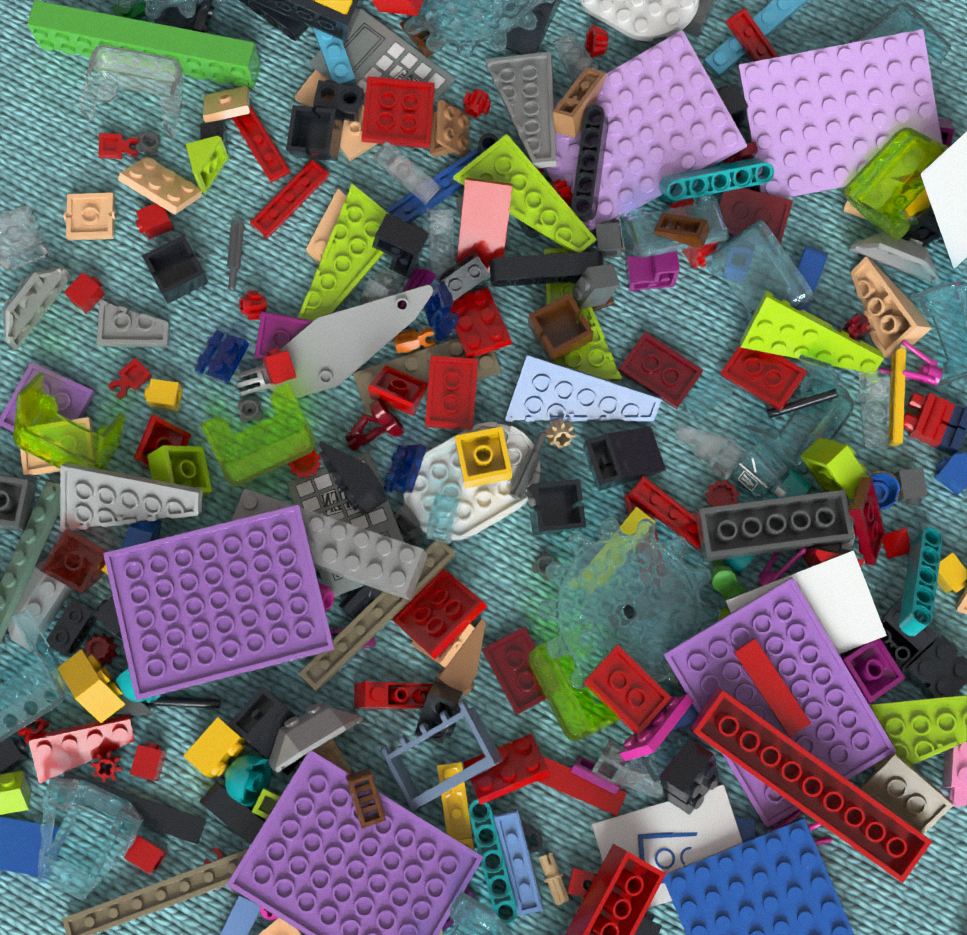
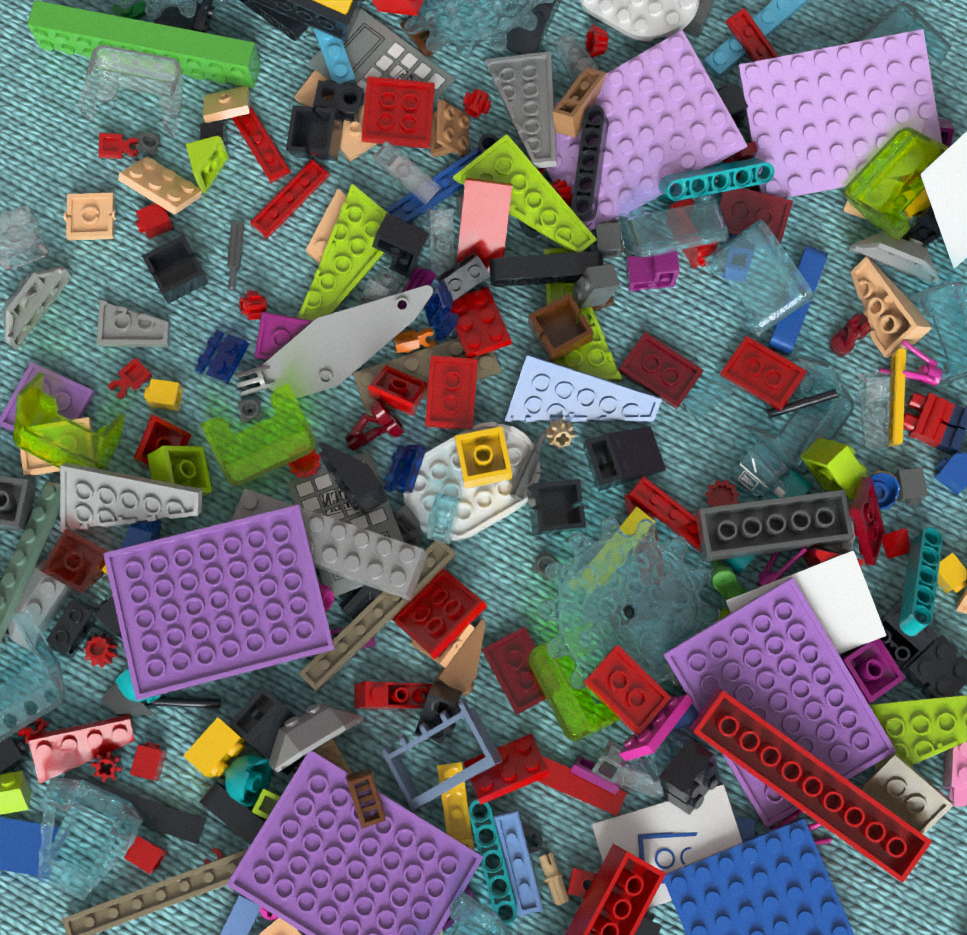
yellow brick [57,649,125,723] -> none
red brick [64,272,105,314] -> none
red brick [262,348,297,385] -> none
reddish brown slope [654,213,709,249] -> none
clear slope [674,424,749,479] -> none
red tile [733,638,811,737] -> none
lime wing [740,290,884,374] -> none

